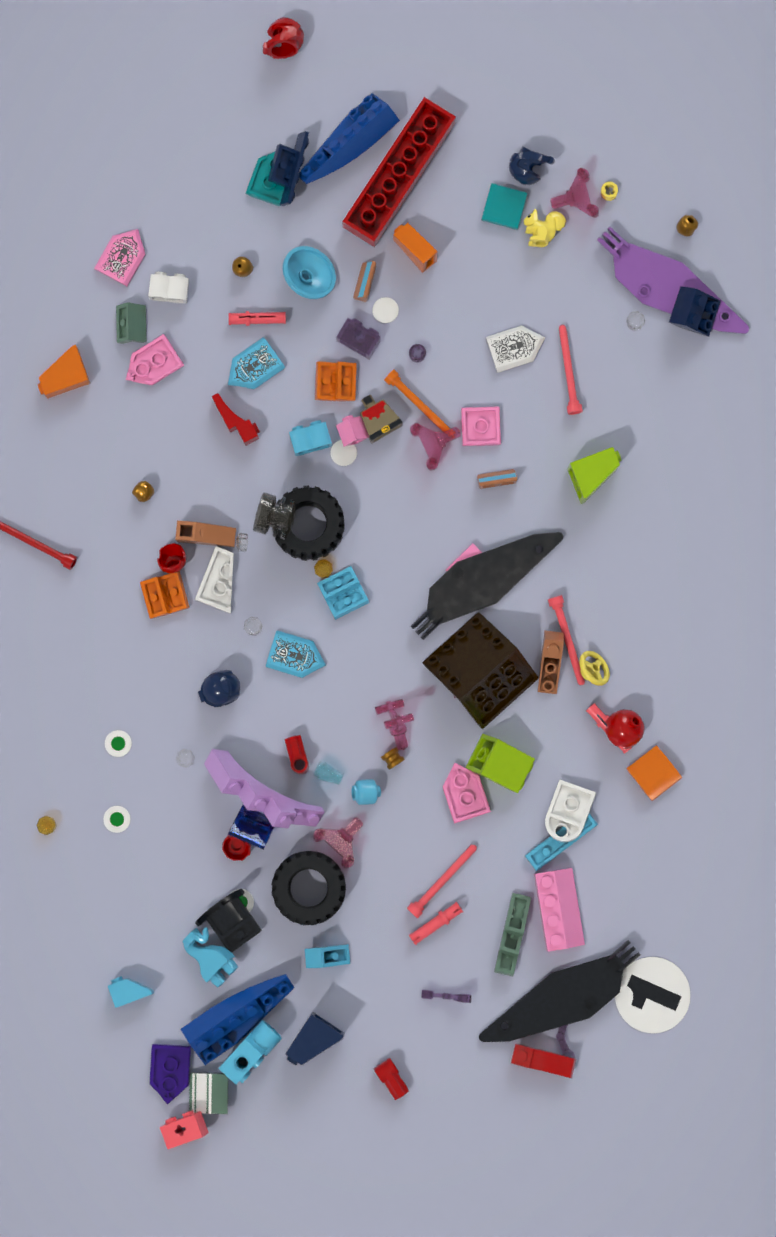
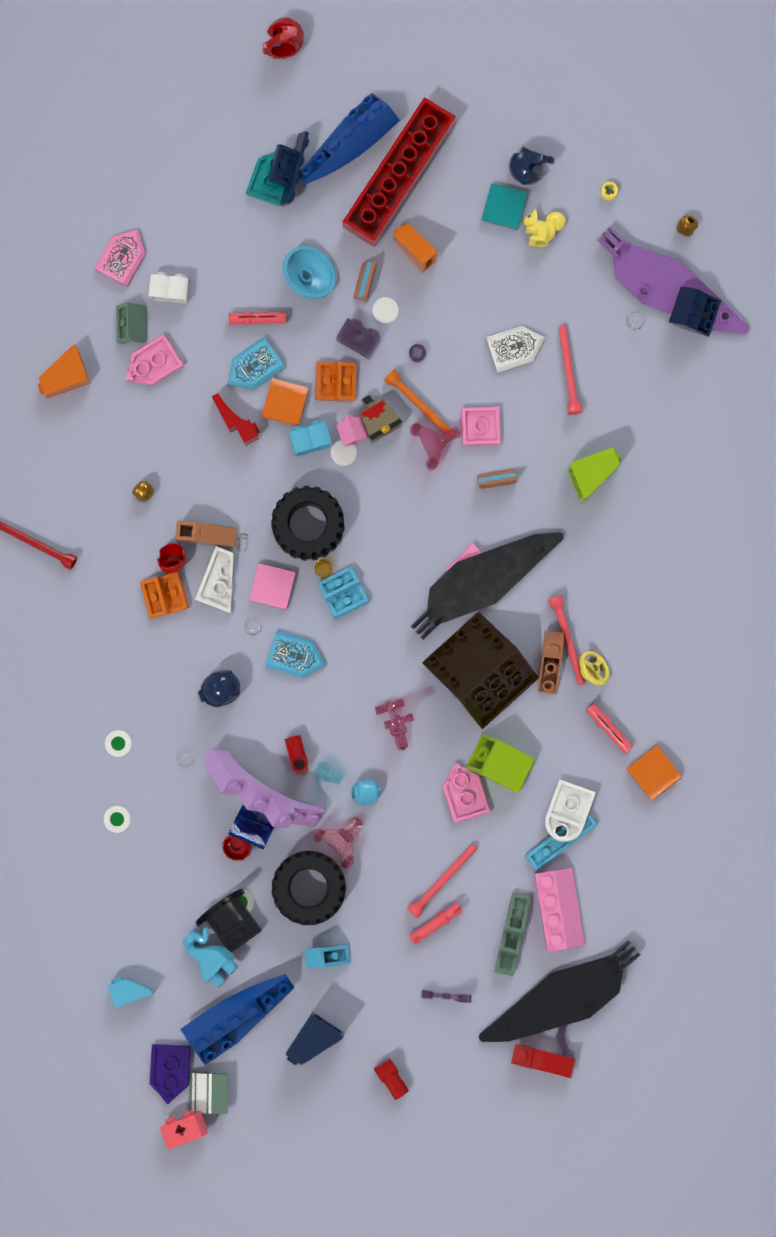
clear yellow tile [36,816,57,835] -> none
medium azure brick [219,1020,282,1084] -> none
pearl gold piece [232,257,253,277] -> none
clear smoke wheel [253,492,296,540] -> none
pearl gold wheel [381,747,405,770] -> none
clear pink axle [550,168,599,218] -> none
red cylinder [605,709,645,749] -> none
white sticker [615,957,691,1033] -> none
none -> bright pink tile [249,563,296,610]
none -> orange slope [262,378,309,426]

